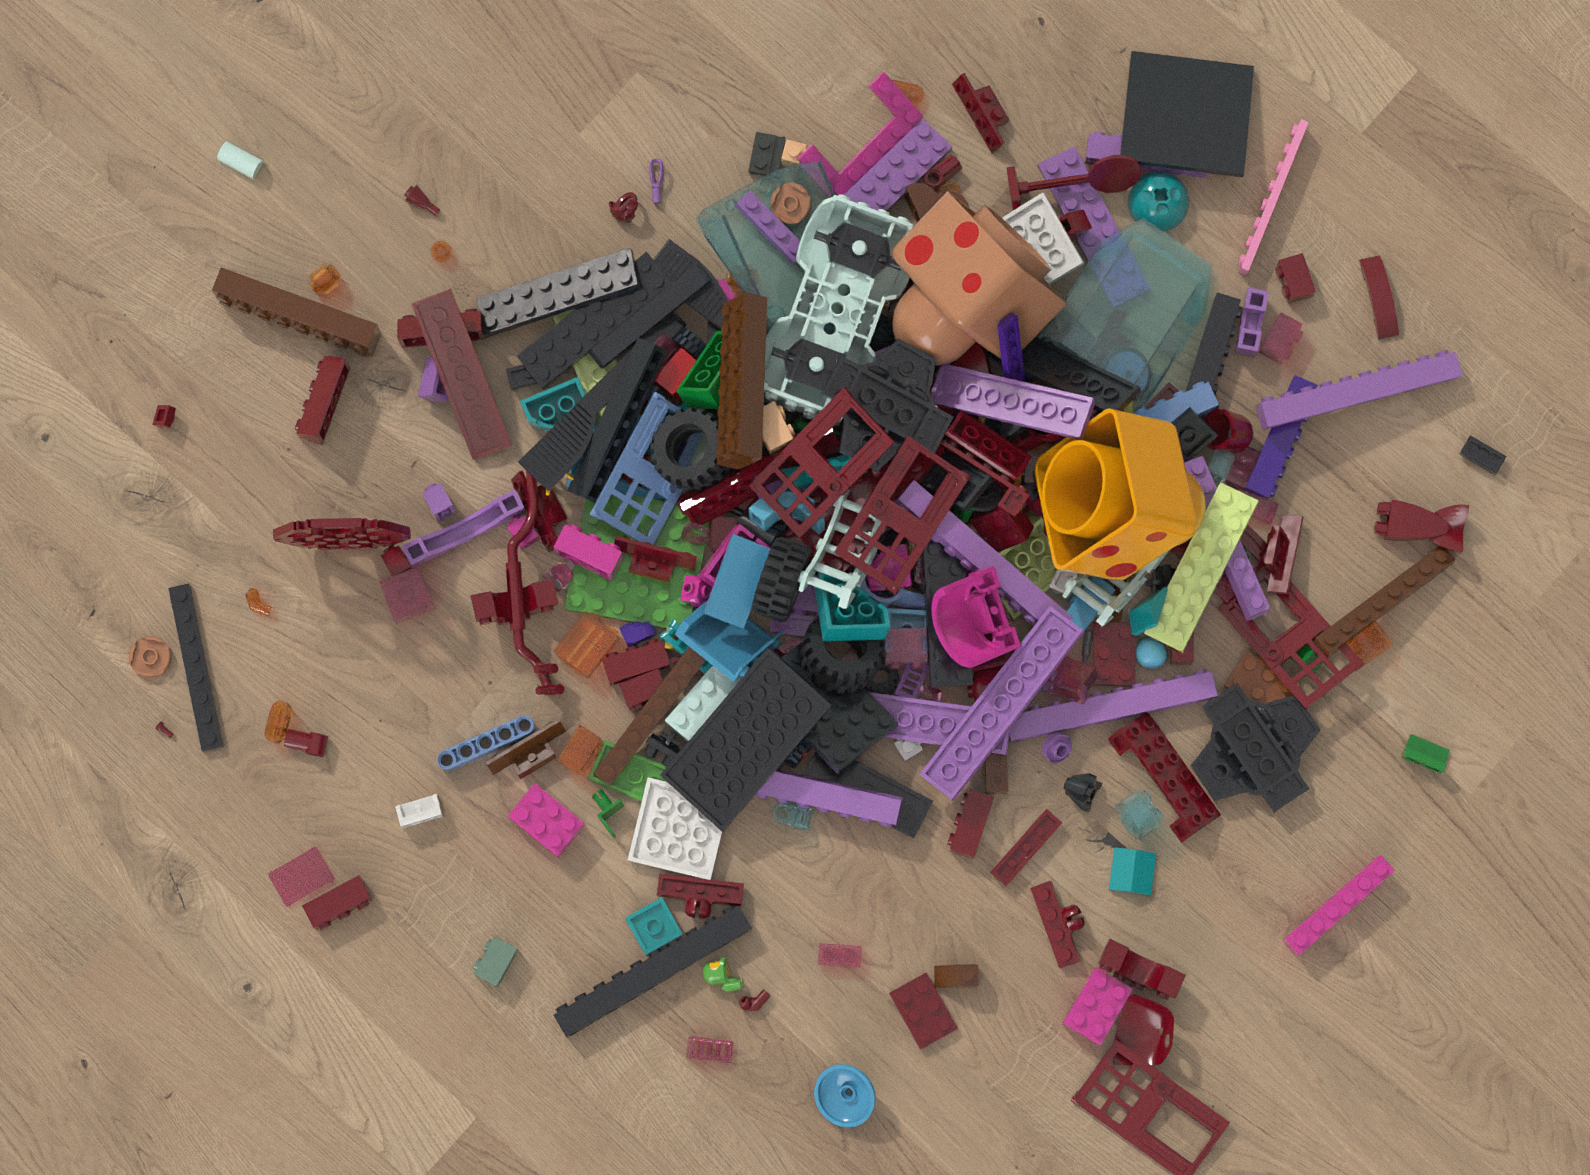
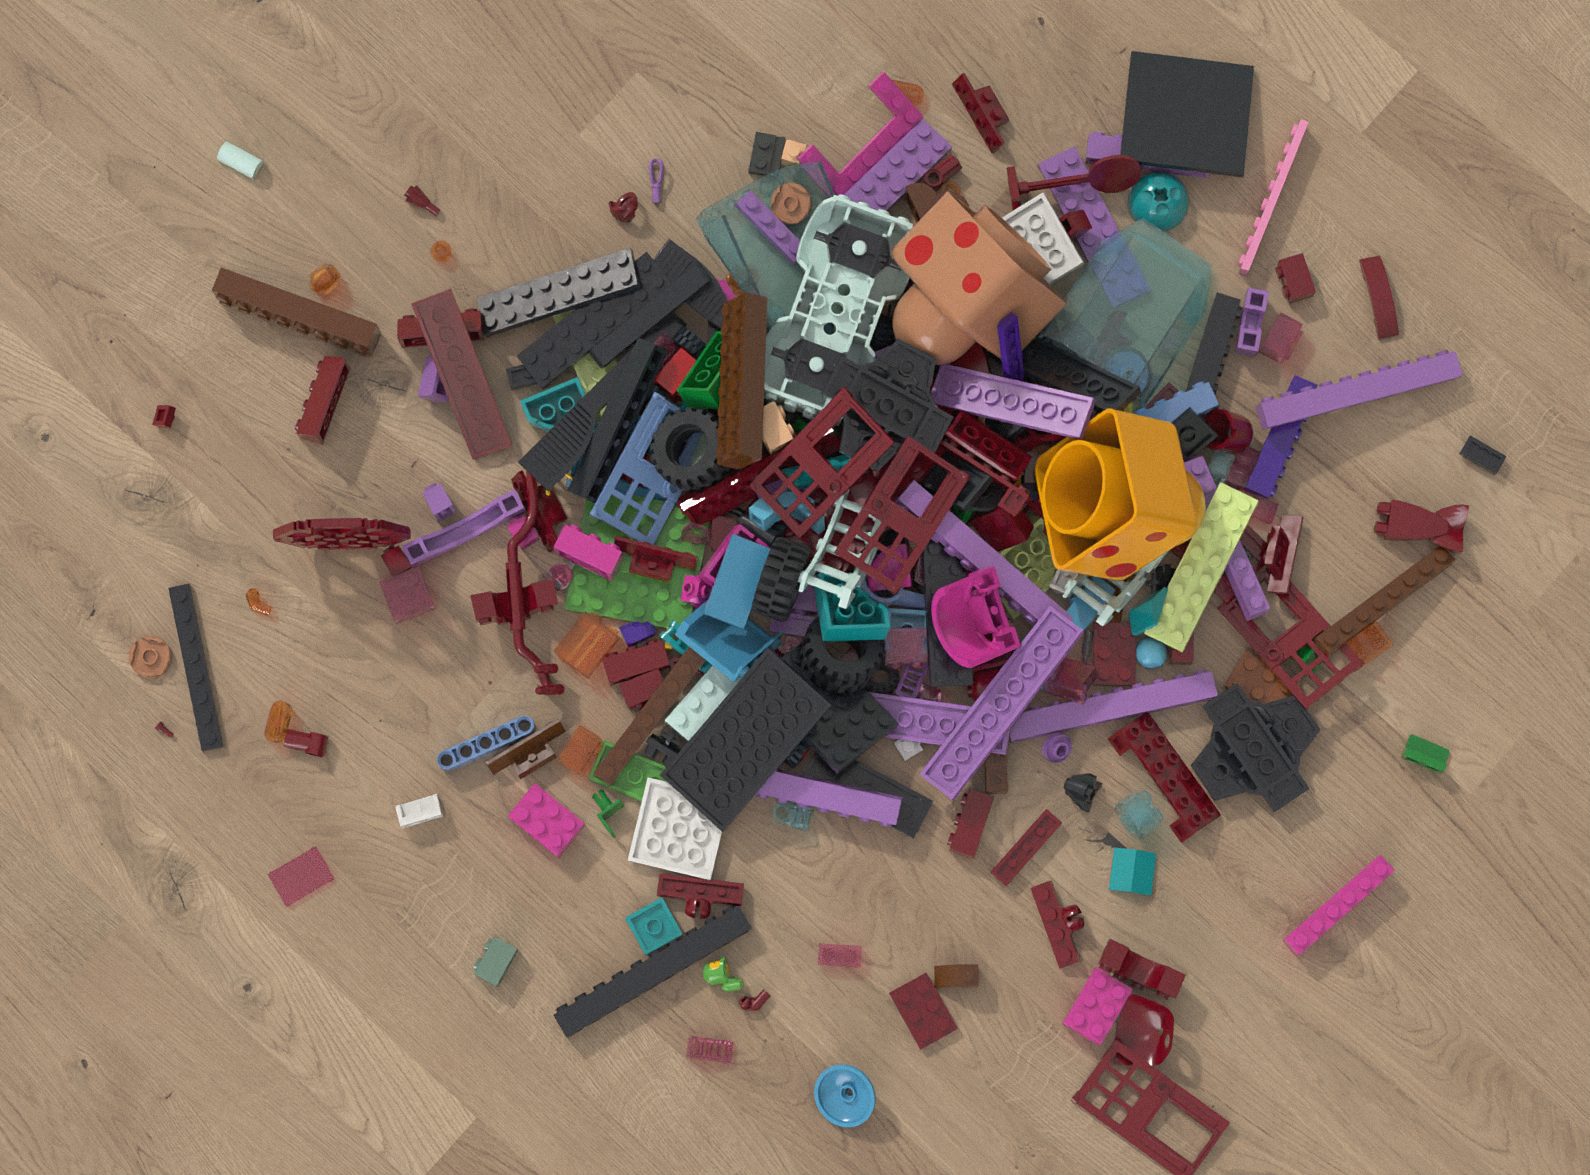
dark red brick [302,875,373,931] -> none

